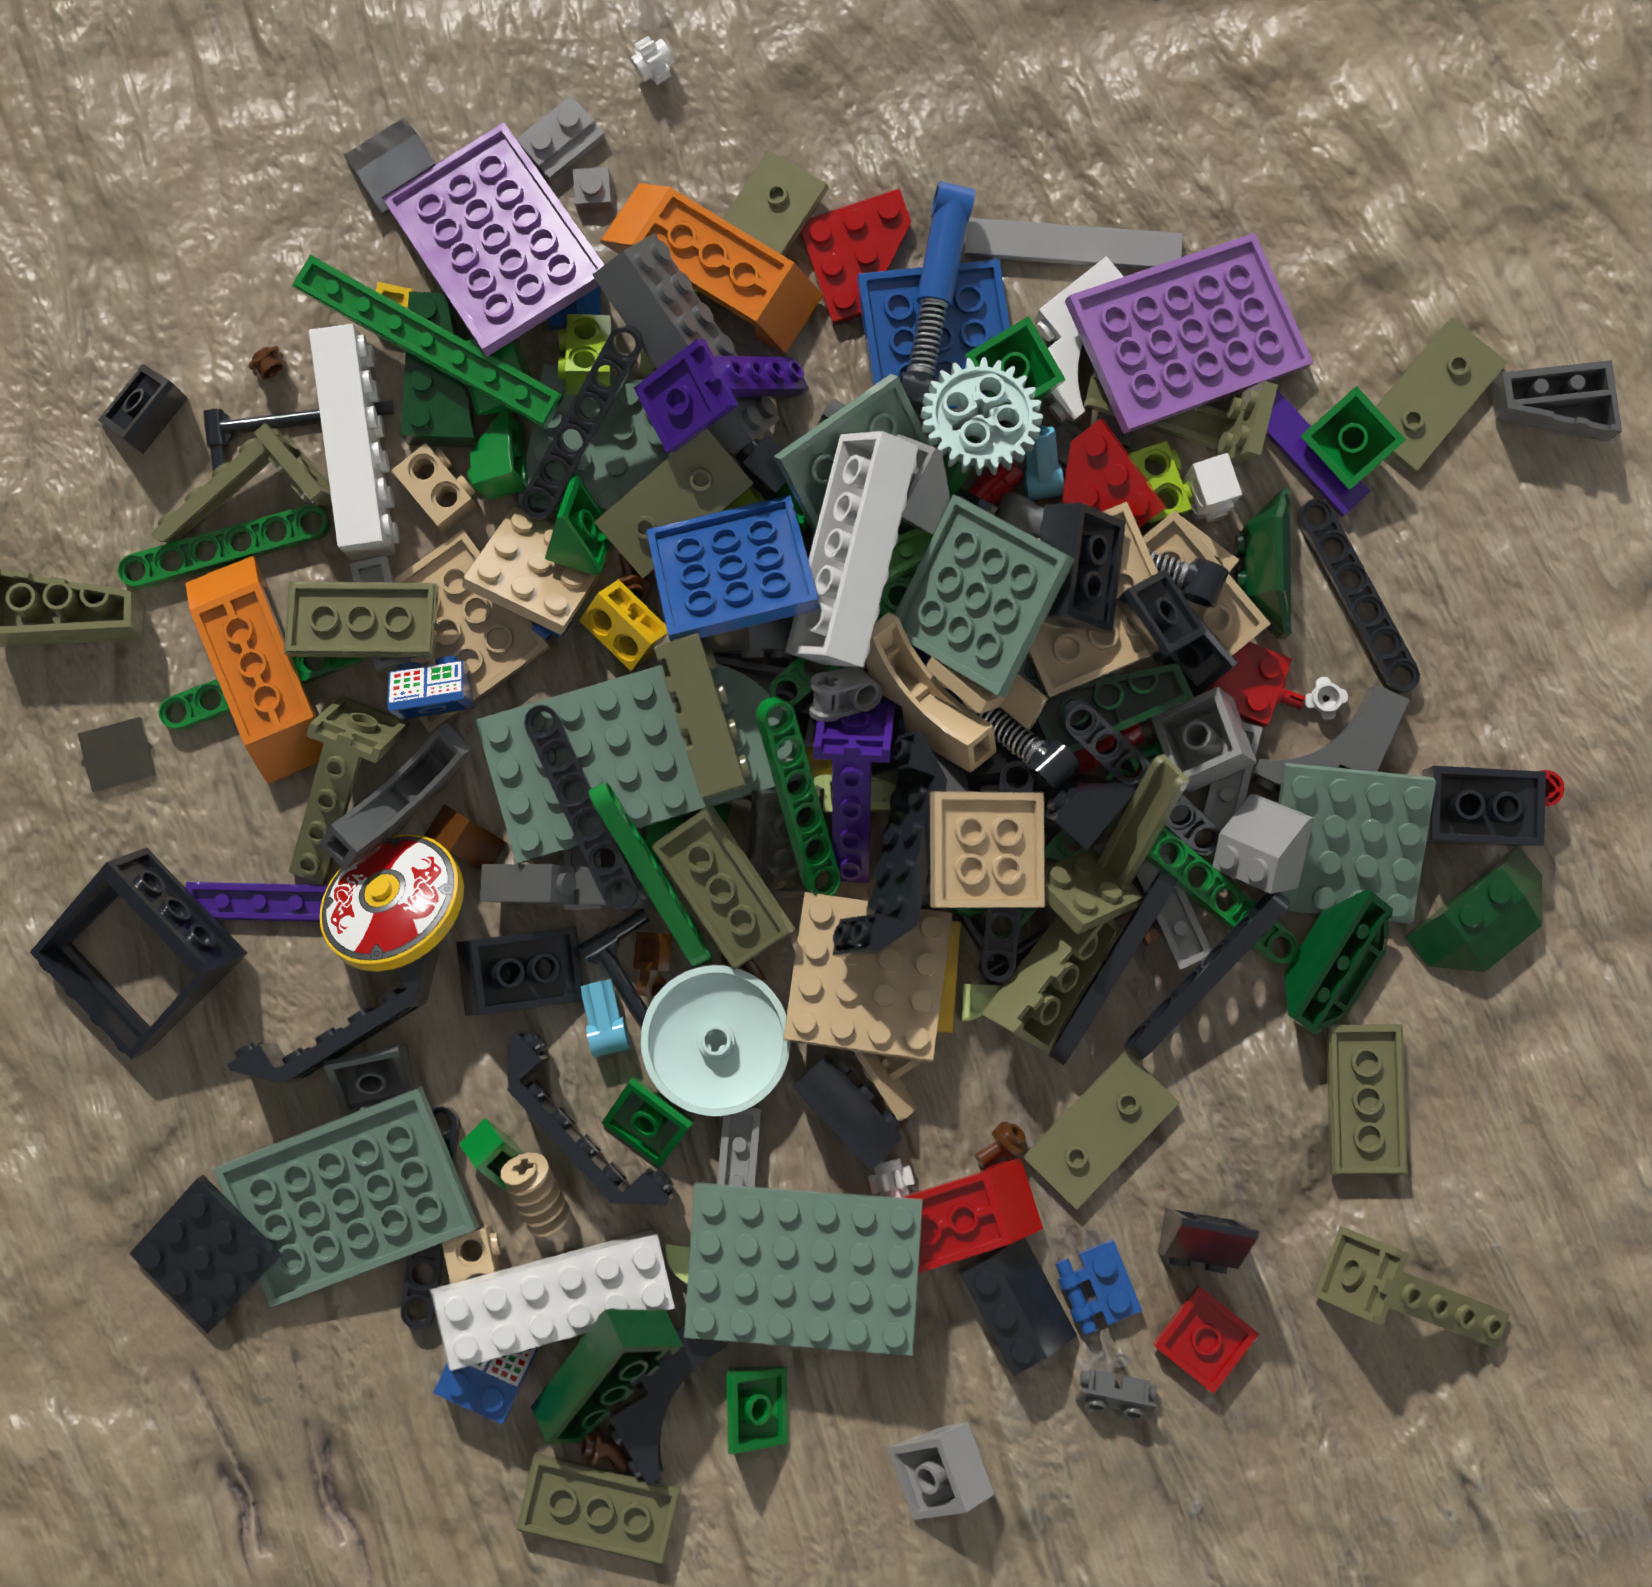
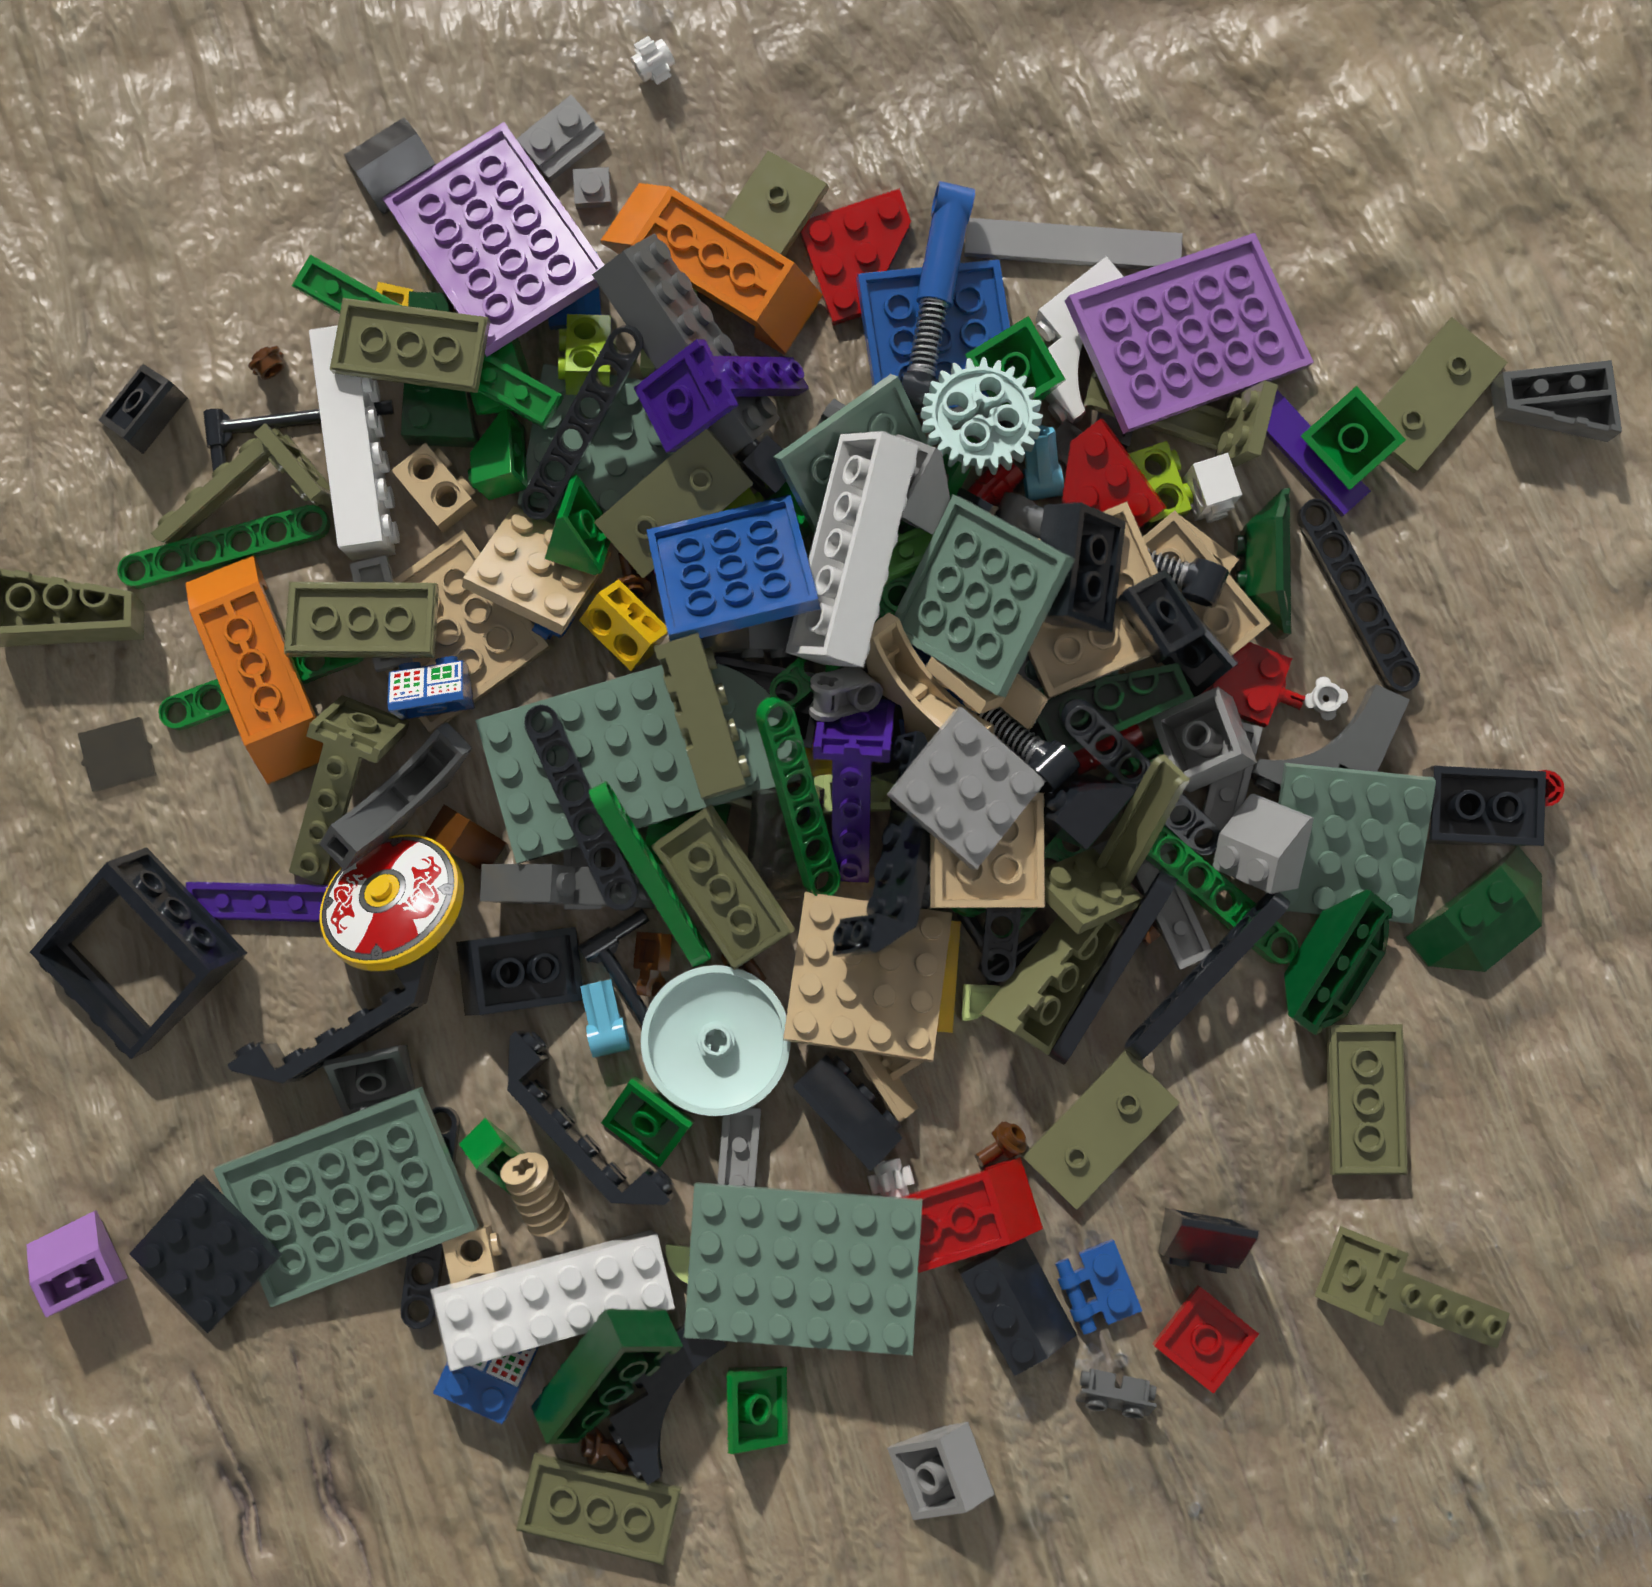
none -> medium lavender slope [26,1210,128,1318]
none -> olive plate [330,298,490,393]
none -> light grey plate [887,706,1046,870]

